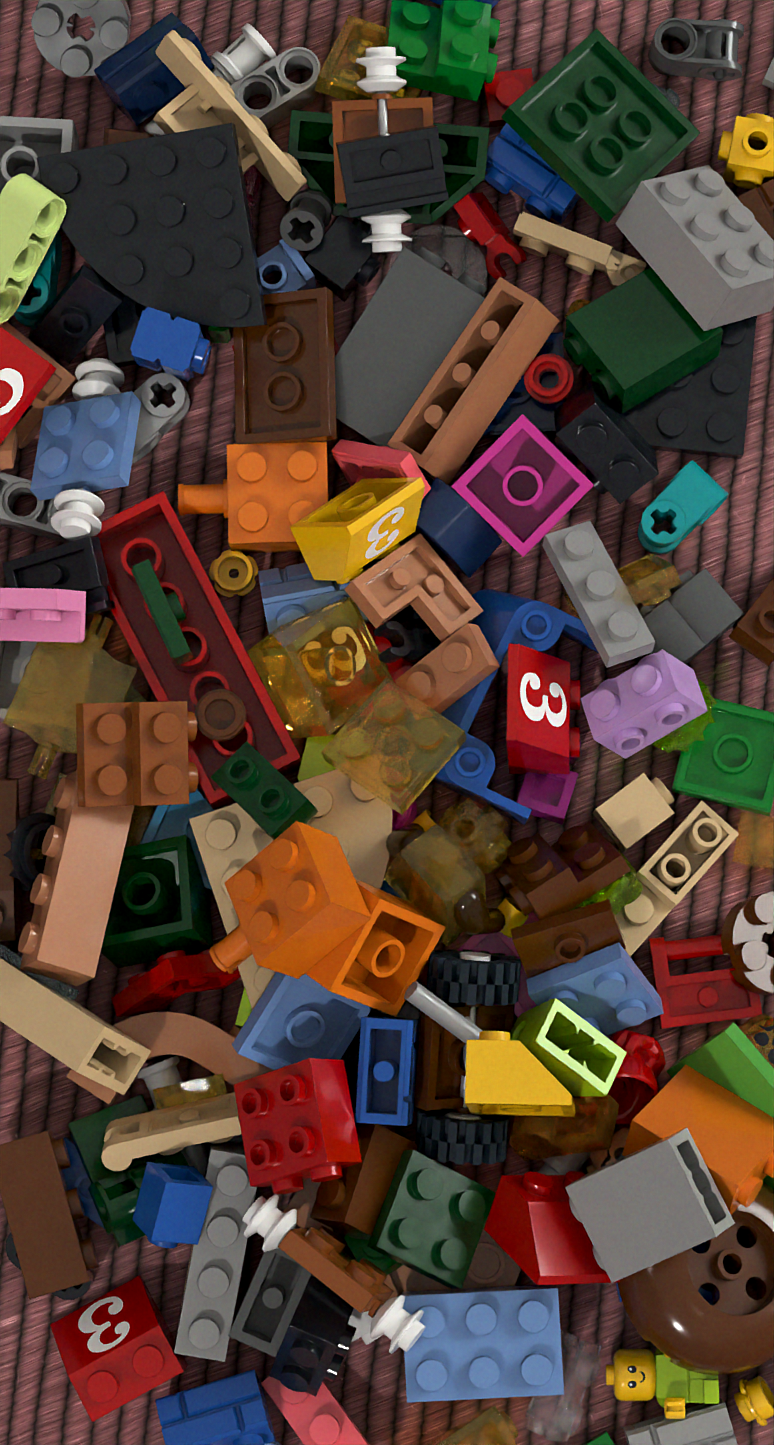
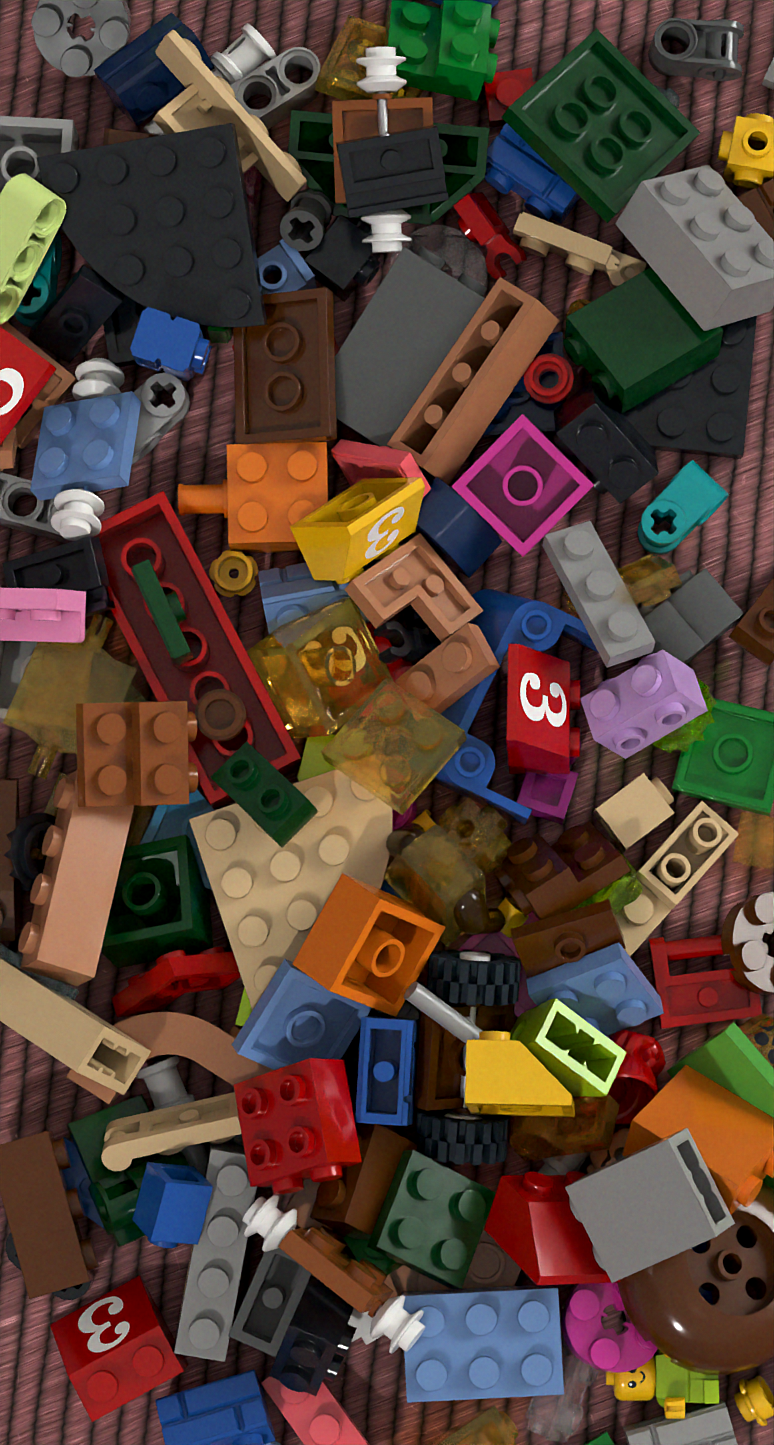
clear yellow tile [153,1073,227,1109] -> none
orange brick [209,821,372,979] -> none
none -> dark pink plate [561,1283,658,1373]

